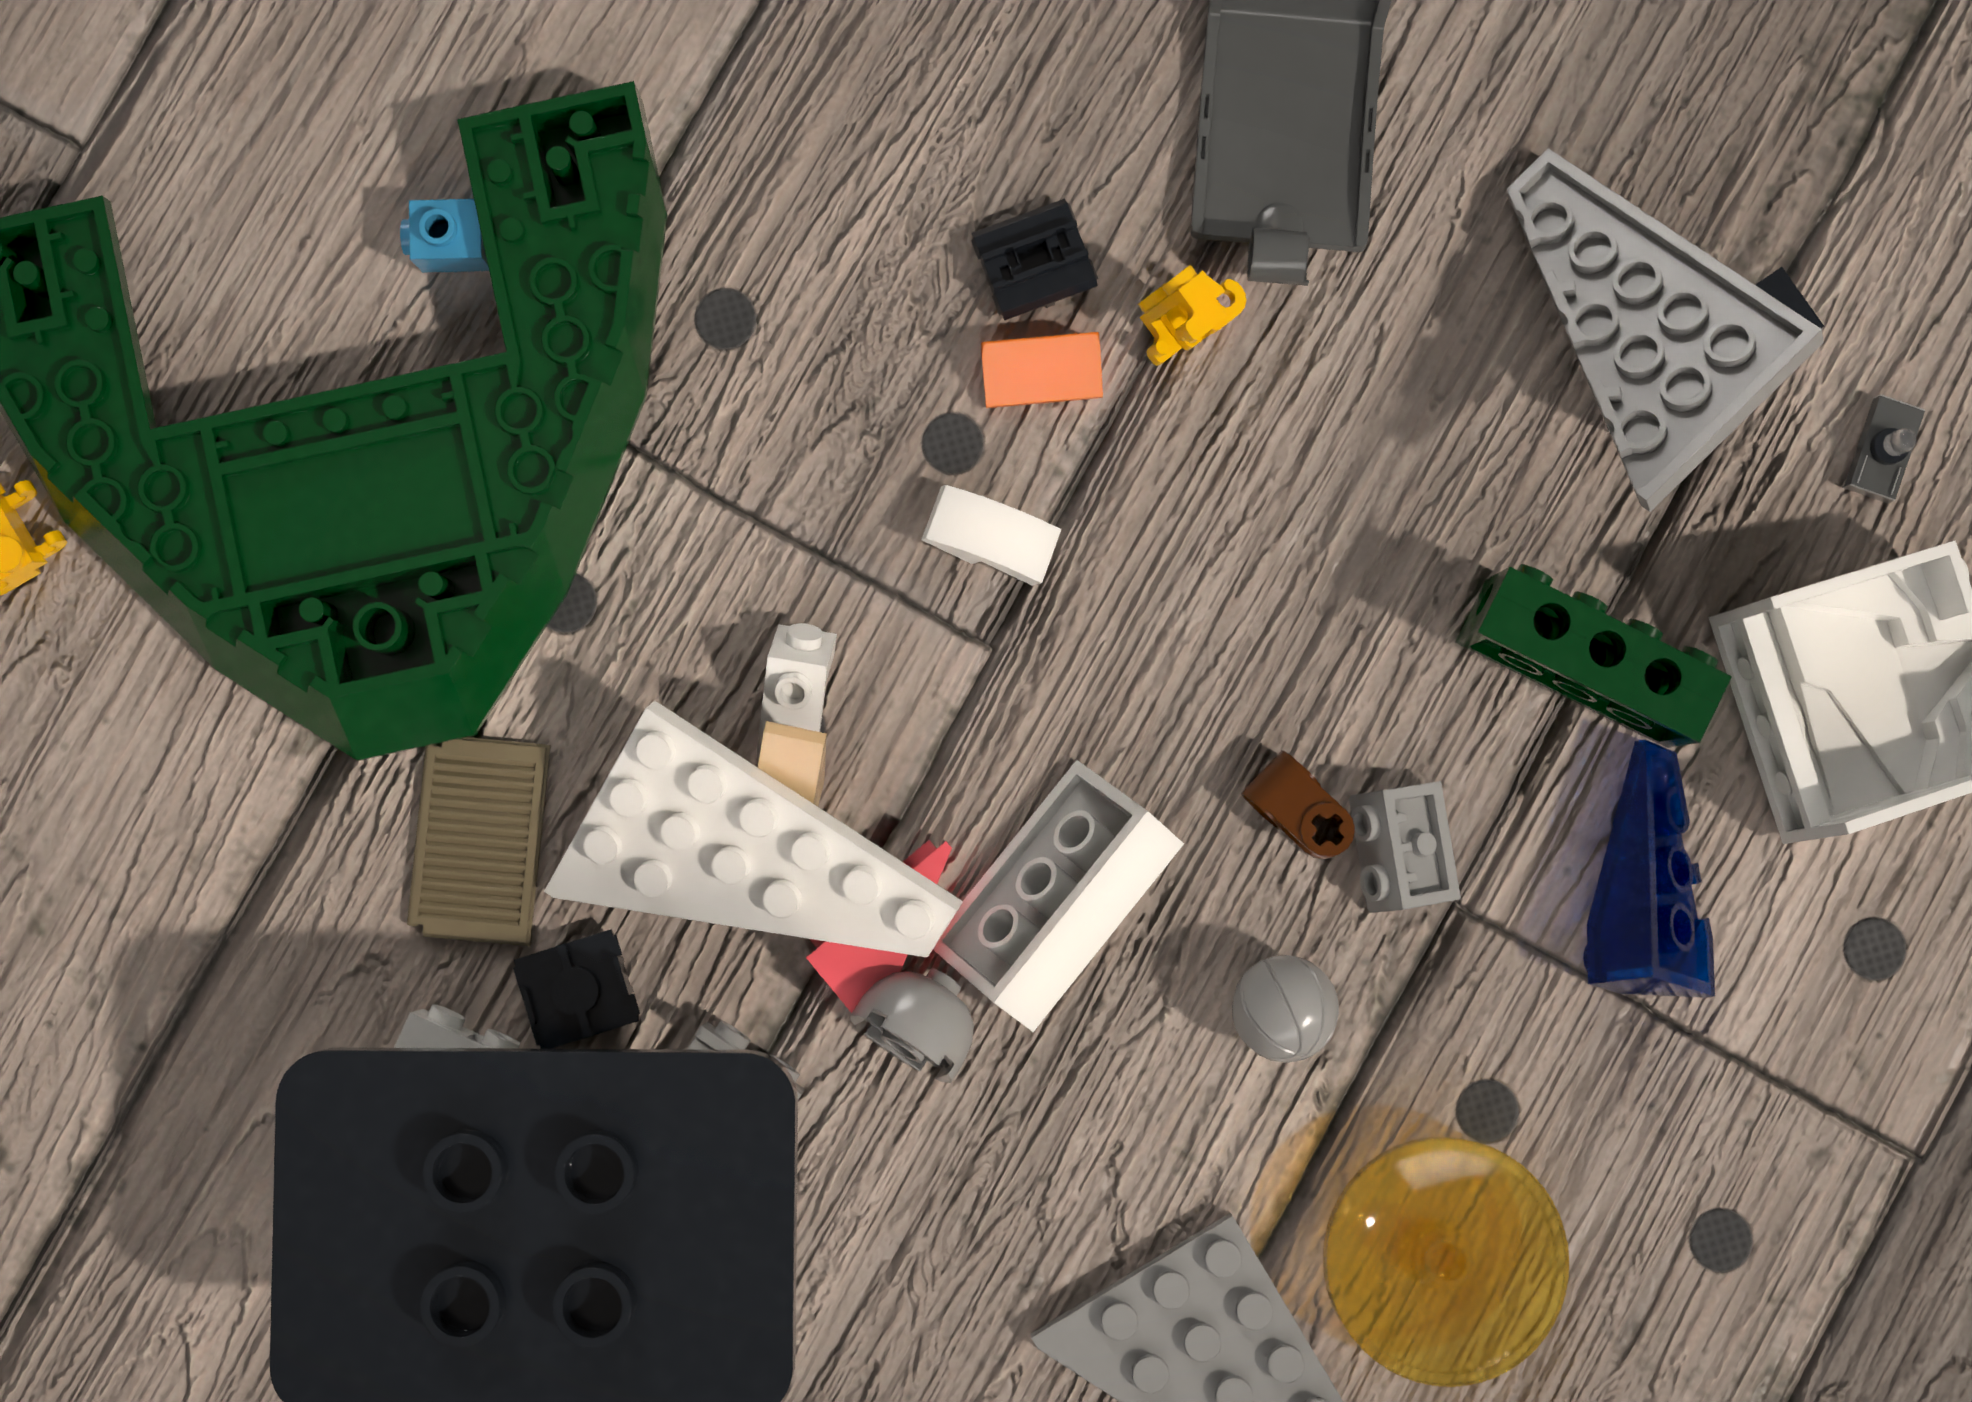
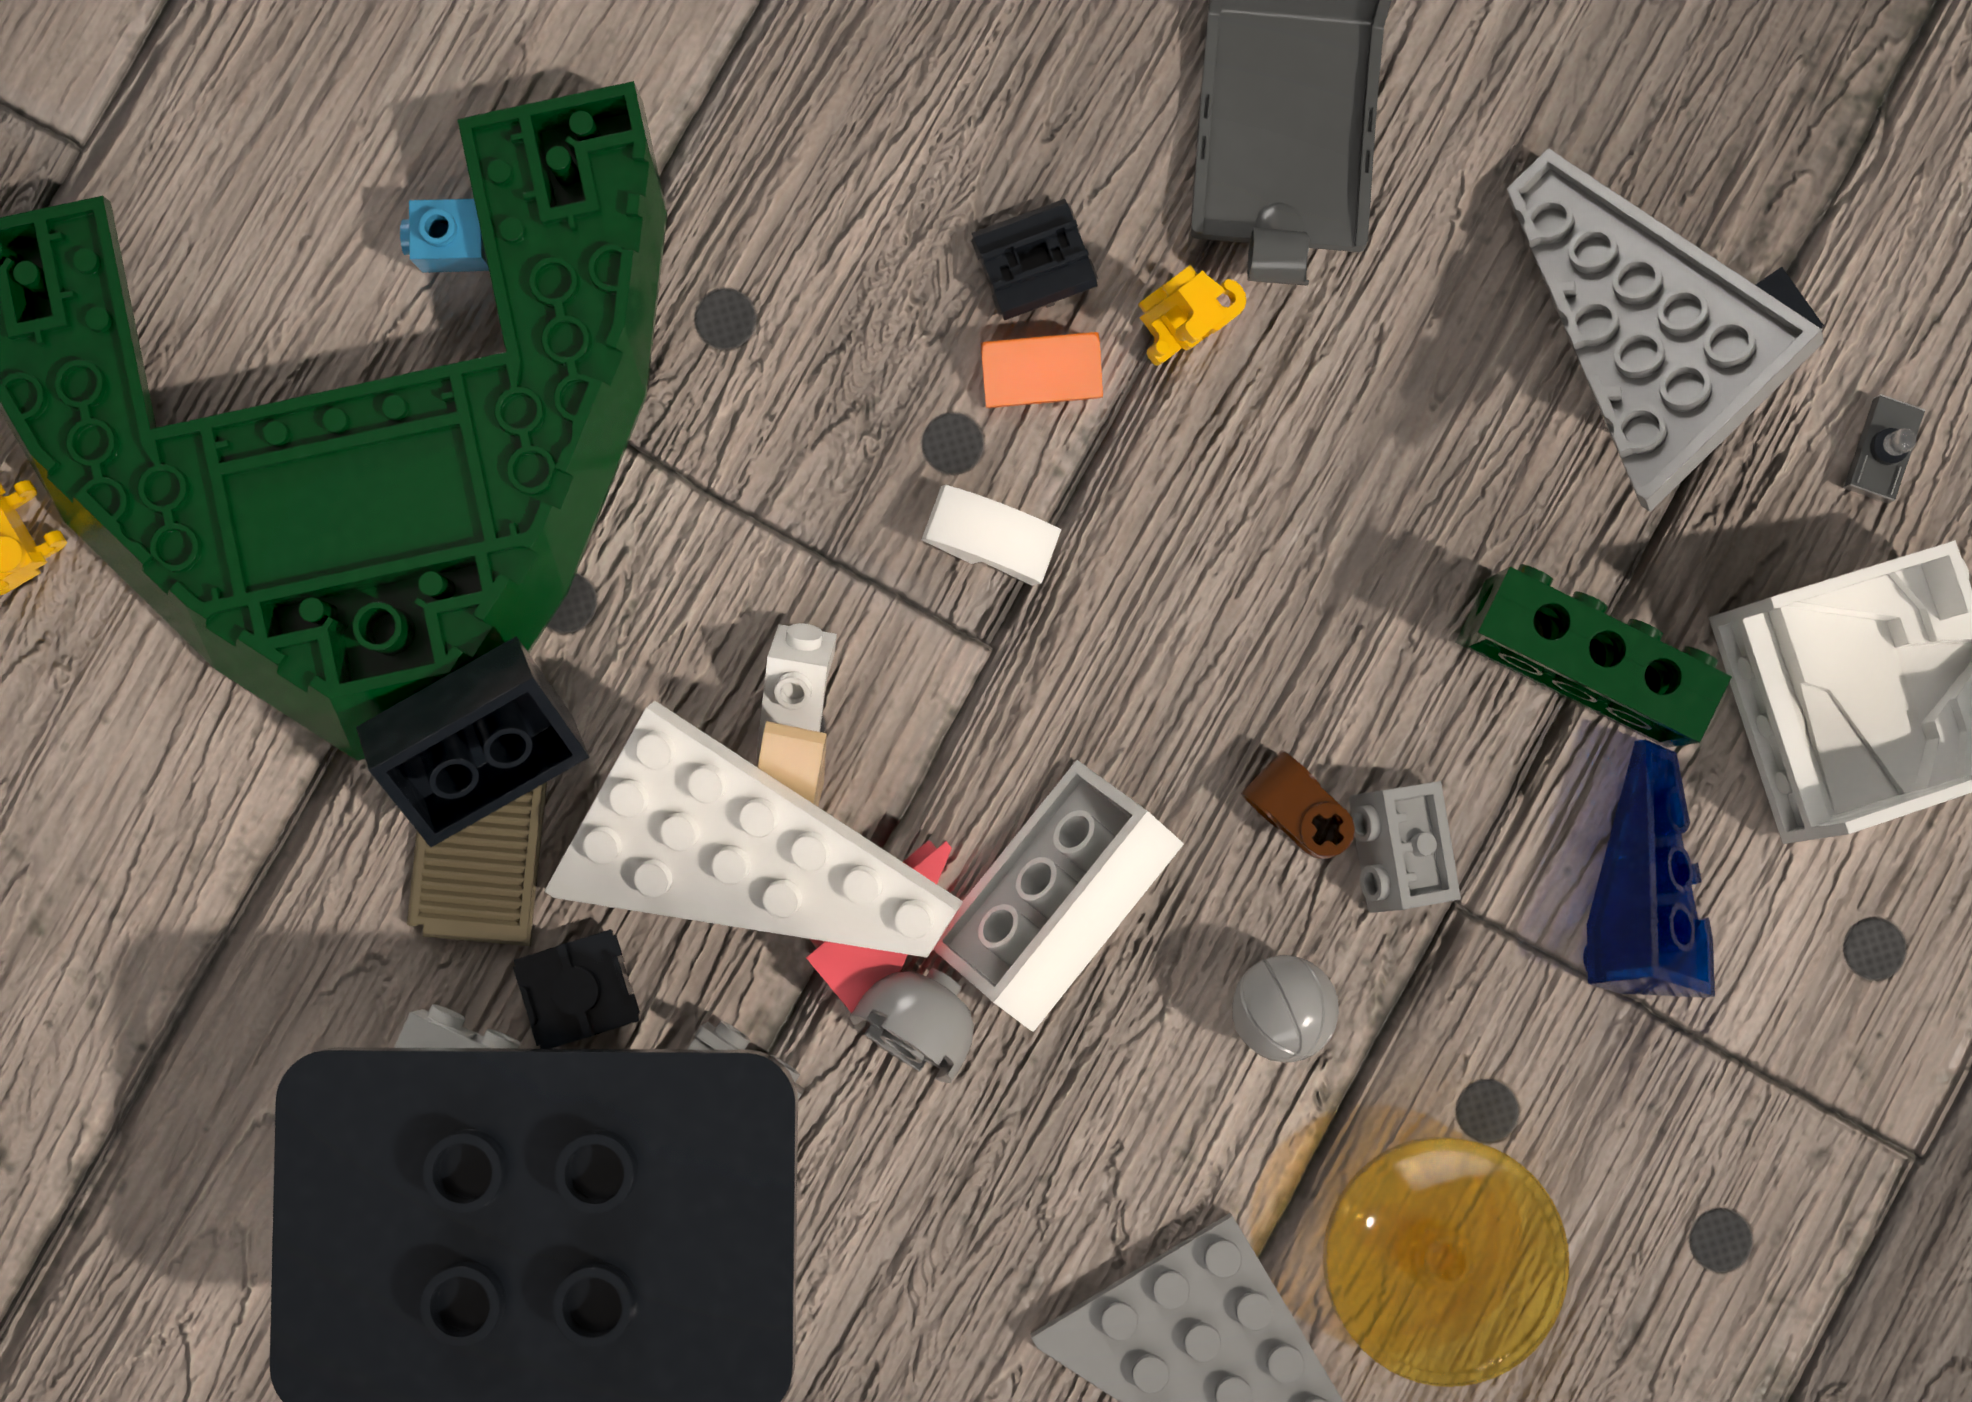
none -> black brick [356,636,589,848]

